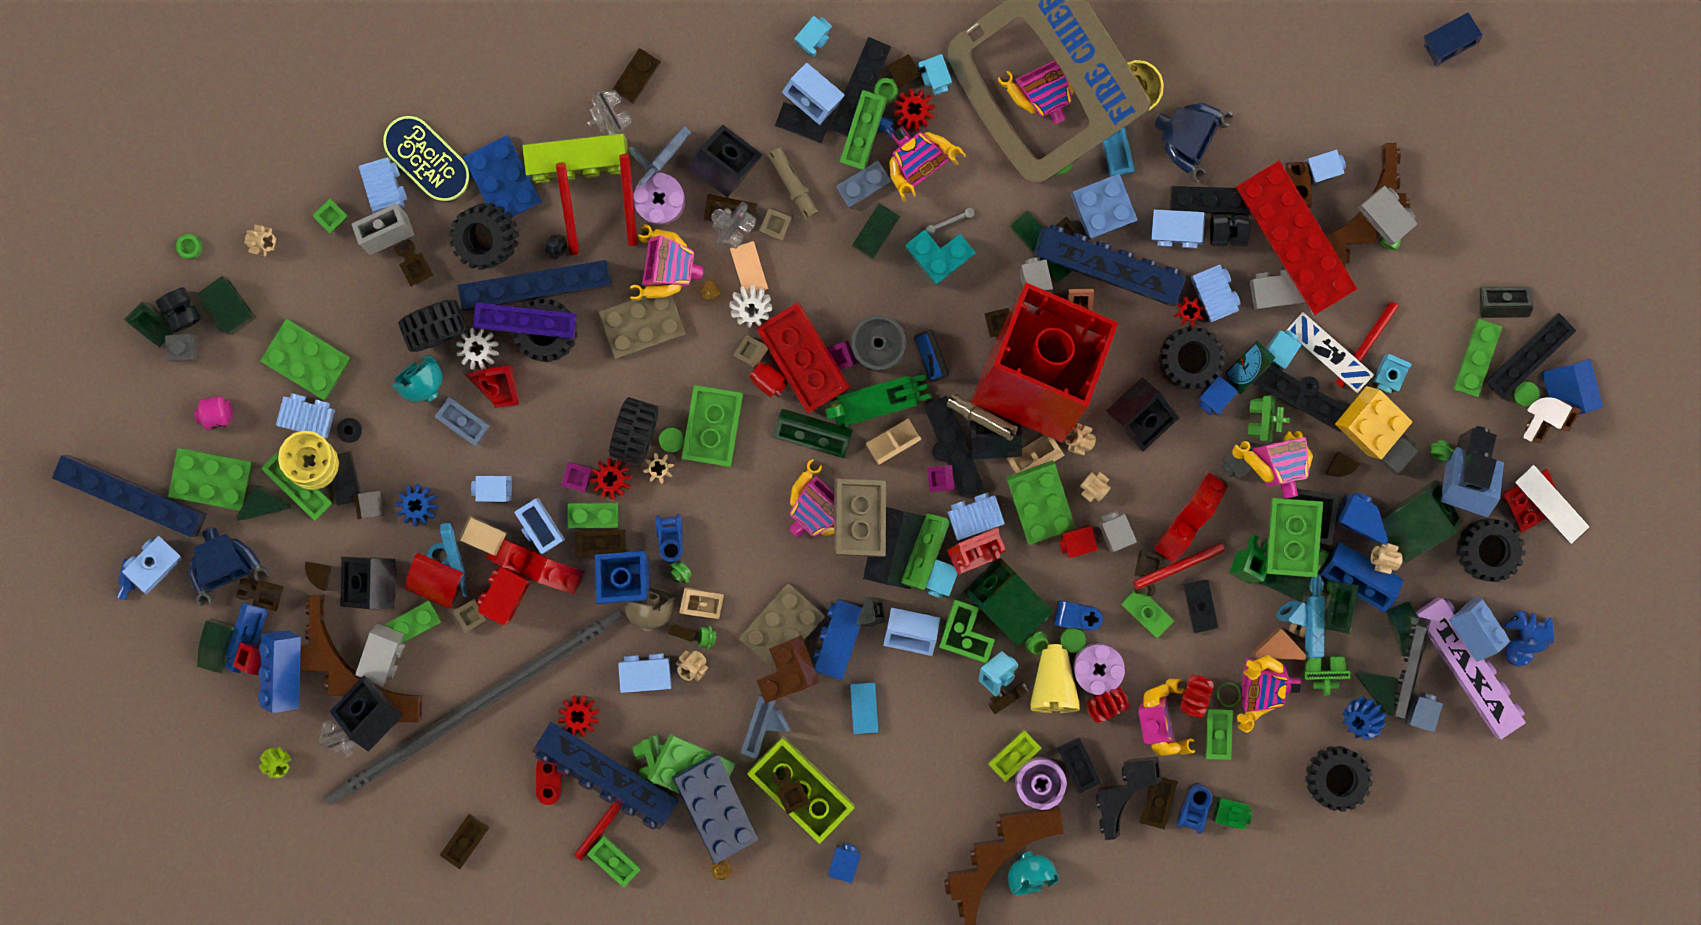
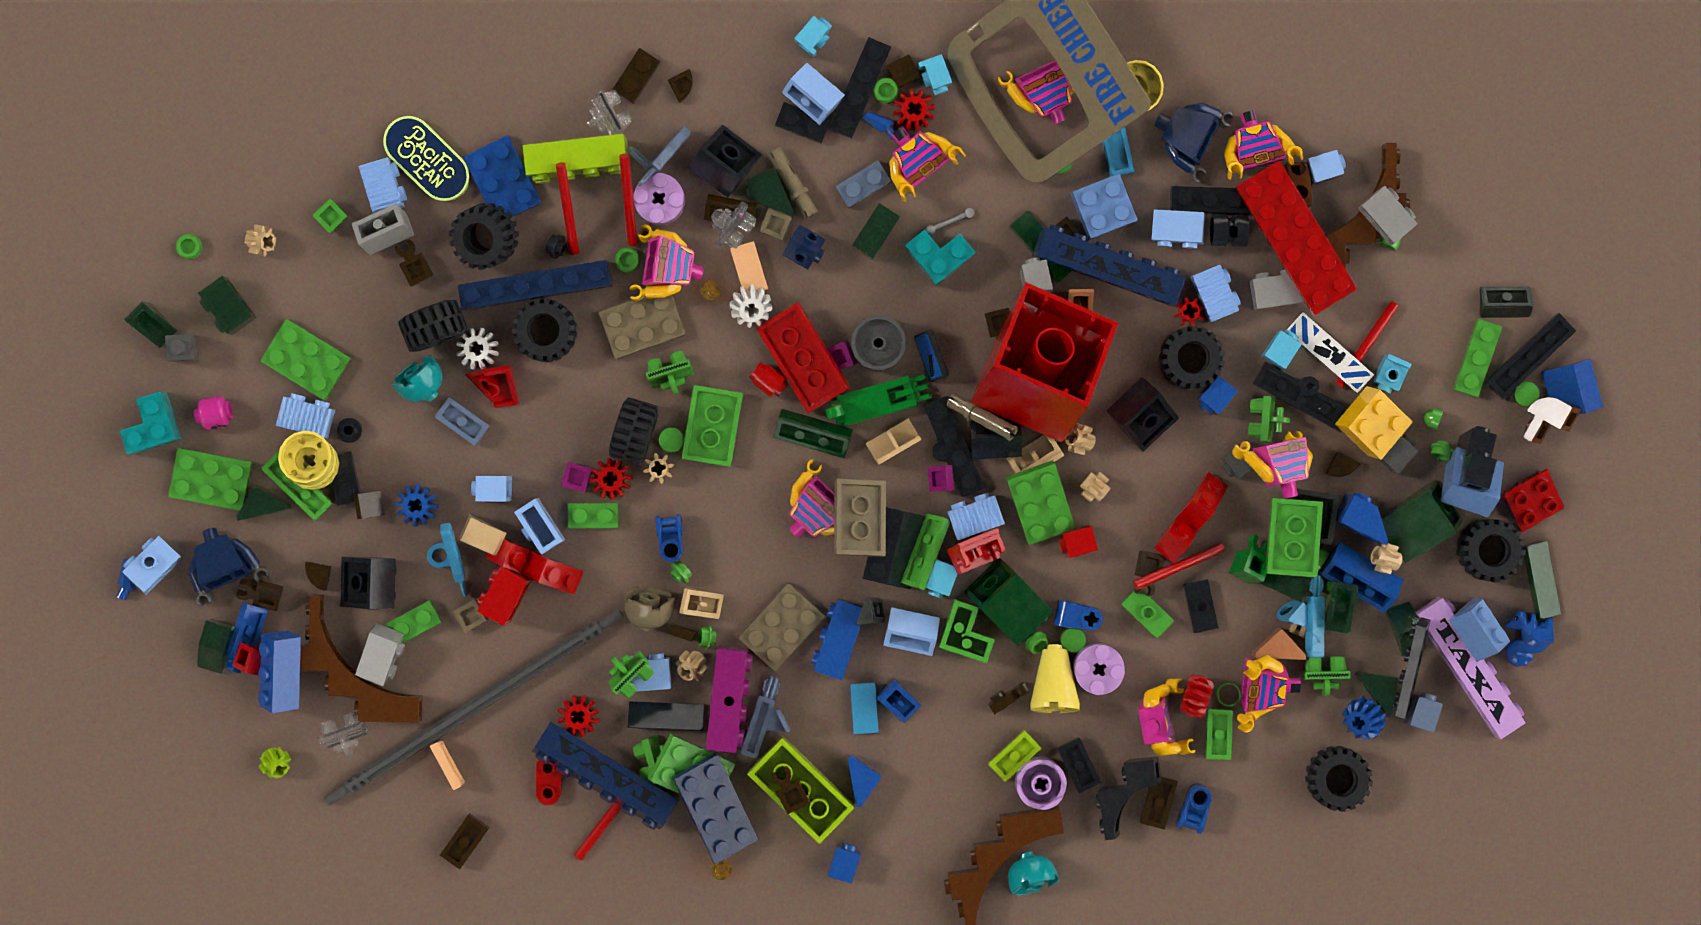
dark blue brick [52,455,207,537] -> none
black wheel [156,287,202,333] -> none
black slope [329,675,403,752] -> none
red slope [405,552,463,609] -> none
dark purple tile [473,303,577,339] -> none
dark brown plate [575,529,627,557] -> none
bright green plate [587,835,641,888] -> none
blue slope [595,551,650,604] -> none
dark tan plate [733,335,768,369] -> none
reddish brown brick [756,636,819,704] -> none
bright green plate [840,90,888,170] -> none
medium azure brick [978,651,1018,697] -> none
red gear [1086,687,1130,723] -> none
light grey brick [1097,511,1137,552] -> none
green brick [1212,796,1253,830] -> none
slope [1225,341,1276,395] -> none
dark blue hinge [1424,12,1482,66] -> none
white sticker [1515,465,1589,544] -> none
none -> teal brick [120,391,182,455]
none -> light nougat tile [430,740,465,790]
none -> bright green hips [608,650,654,698]
none -> bright green tile [615,247,640,273]
none -> black slope [627,701,704,731]
none -> bright green hips [646,351,694,395]
none -> dark brown tile [668,69,693,103]
none -> magenta brick [706,646,753,753]
none -> clear green slope [745,167,795,217]
none -> dark blue brick [782,225,826,270]
none -> blue slope [848,754,882,807]
none -> blue slope [877,678,921,723]
none -> torso [1224,110,1303,180]
none -> bright green hinge [1423,409,1444,430]
none -> slope [1522,541,1561,620]

